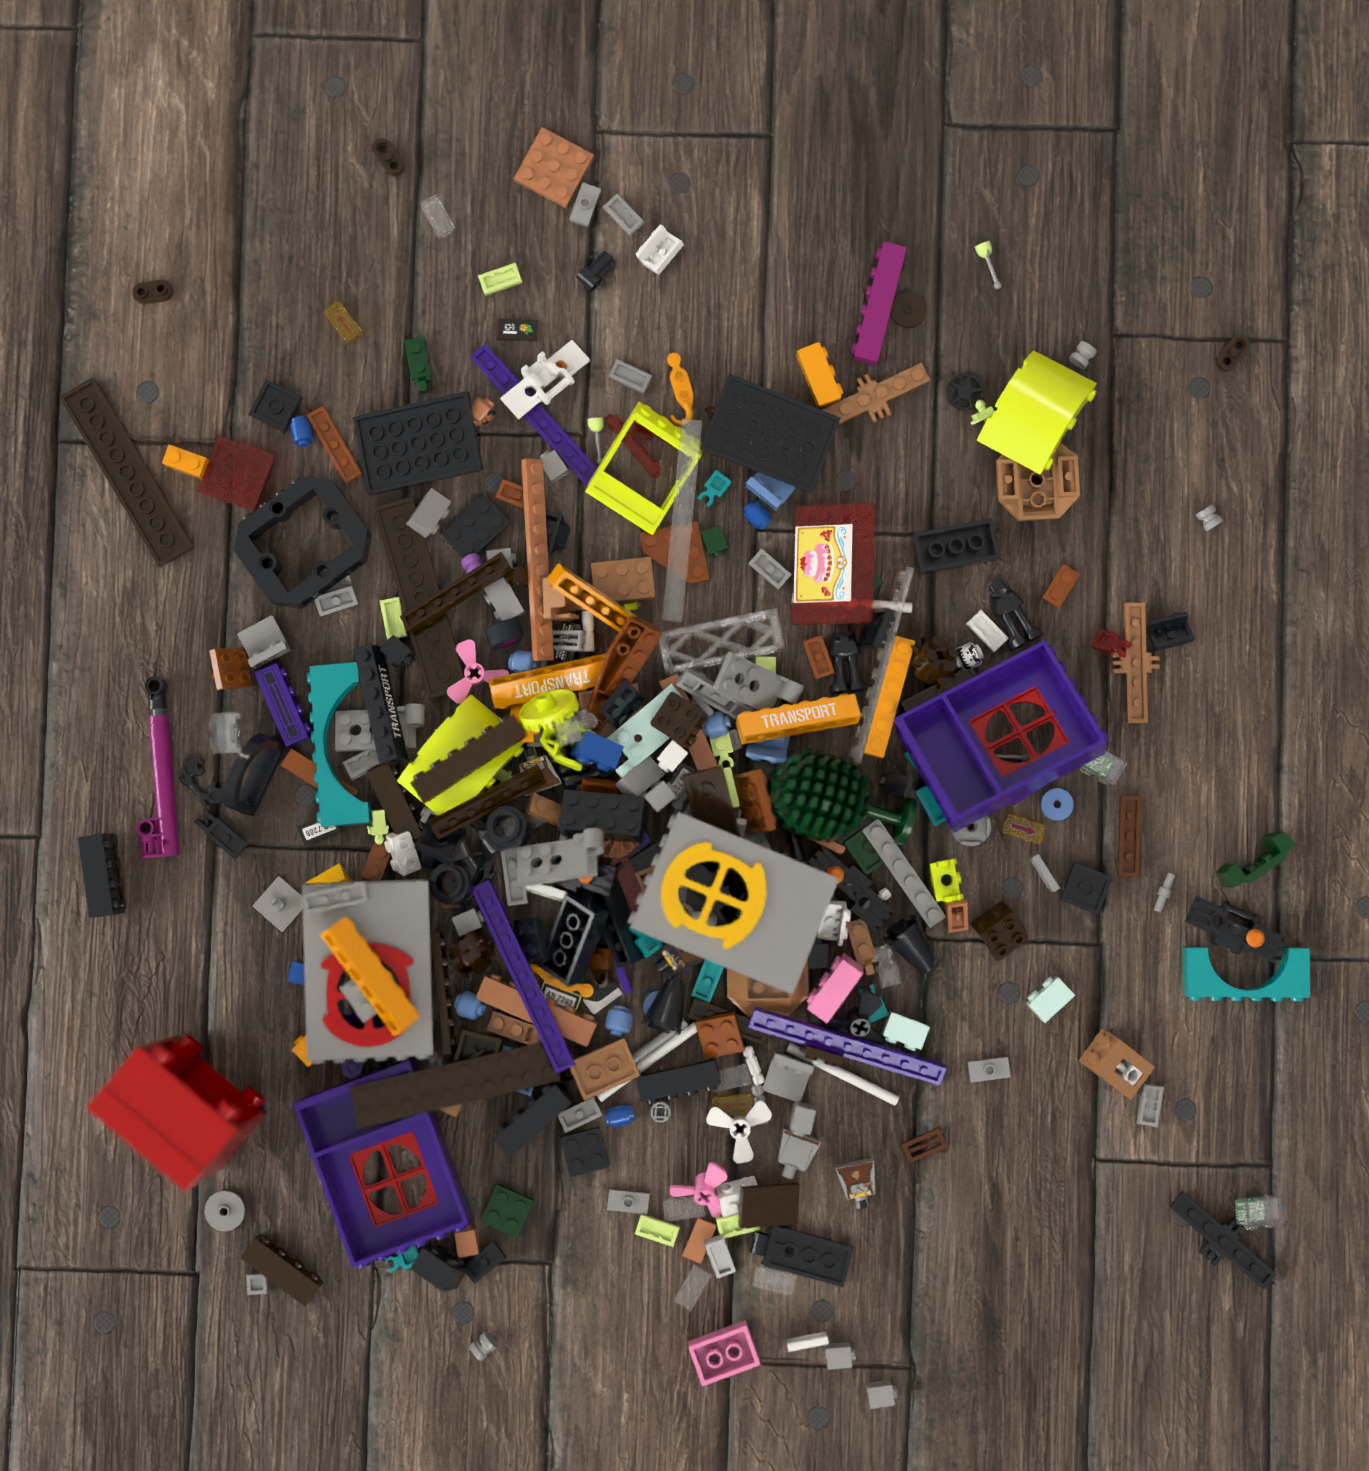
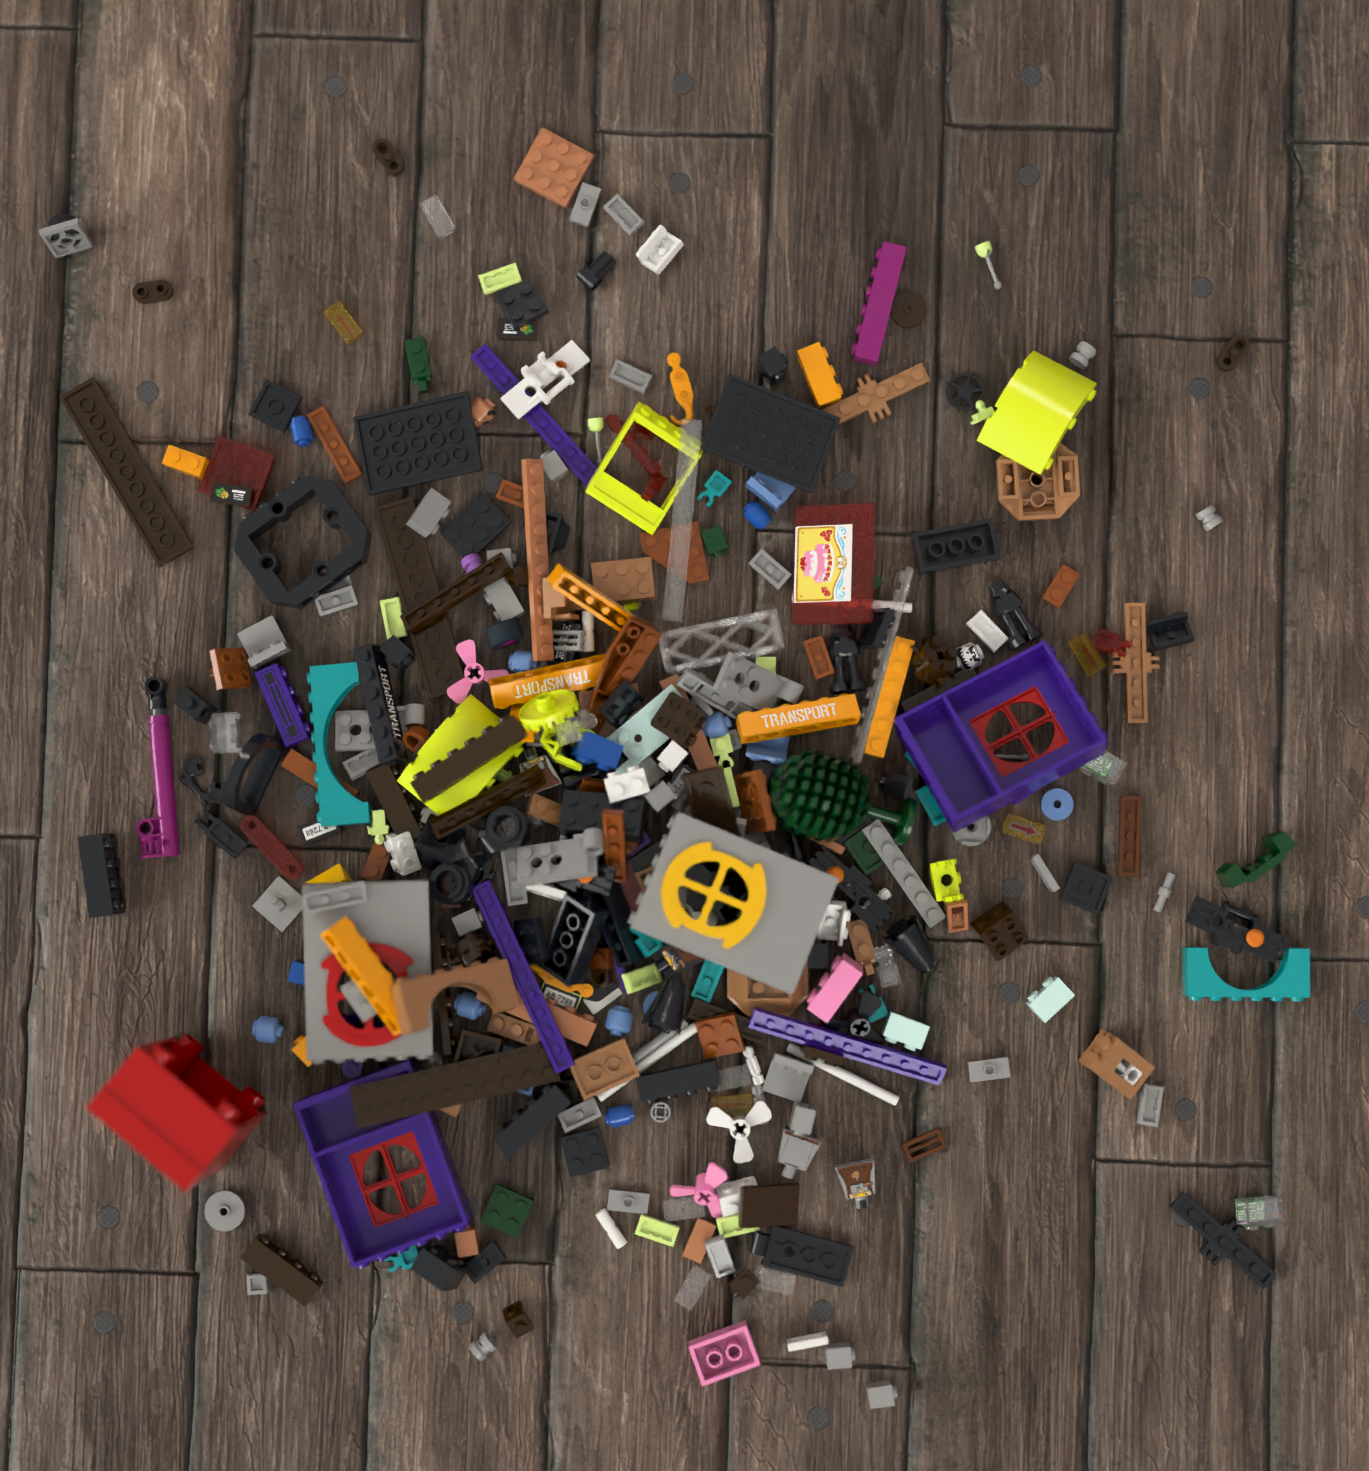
none -> light grey piece [39,214,93,258]
none -> black torso [173,686,218,725]
none -> tile [210,482,254,508]
none -> clear red plate [240,815,303,879]
none -> medium blue head [252,1016,284,1043]
none -> medium nougat arch [390,957,520,1036]
none -> dark orange plate [402,724,430,753]
none -> black plate [495,278,549,331]
none -> dark brown bracket [502,1301,534,1339]
none -> white piece [595,1208,627,1249]
none -> dark orange tile [602,809,628,883]
none -> white bracket [604,765,650,803]
none -> yellowish green plate [621,962,663,994]
none -> clear red plate [641,474,667,502]
none -> dark brown bracket [728,1266,760,1300]
none -> black brick [757,346,789,386]
none -> clear yellow tile [1068,632,1106,677]

